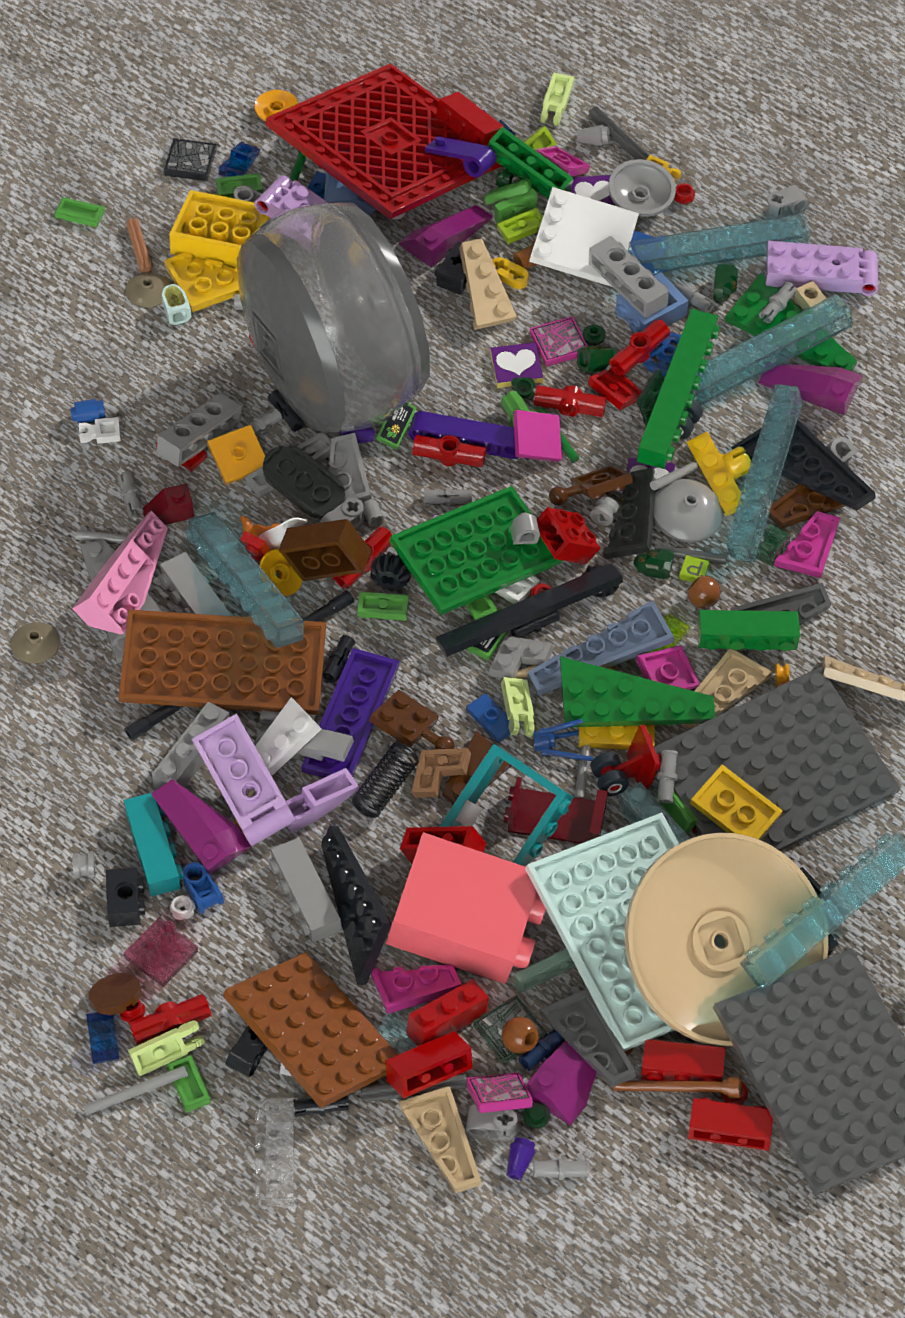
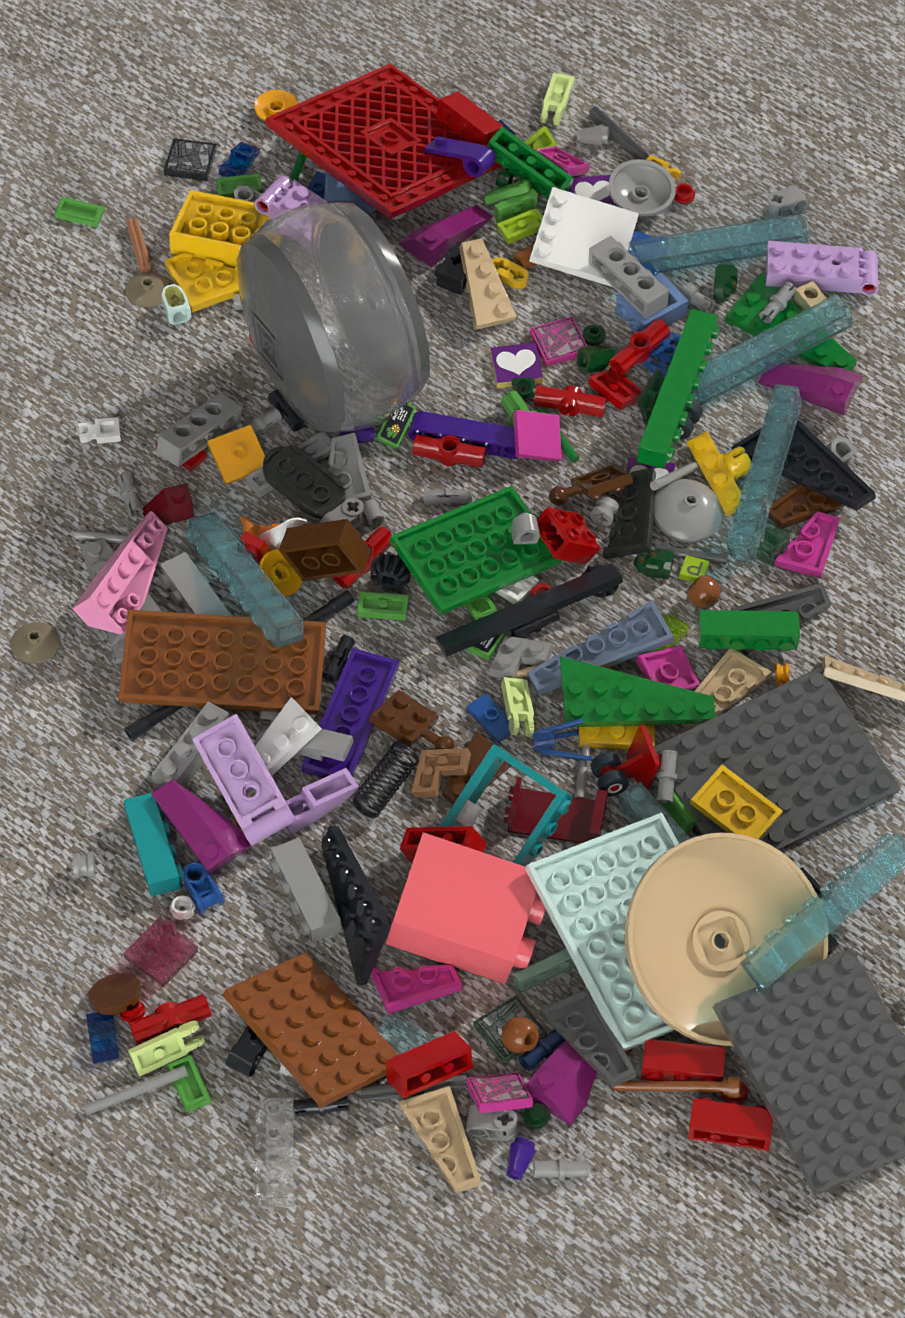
blue brick [70,398,106,425] -> none
black brick [105,867,145,927] -> none
red brick [406,979,489,1046] -> none

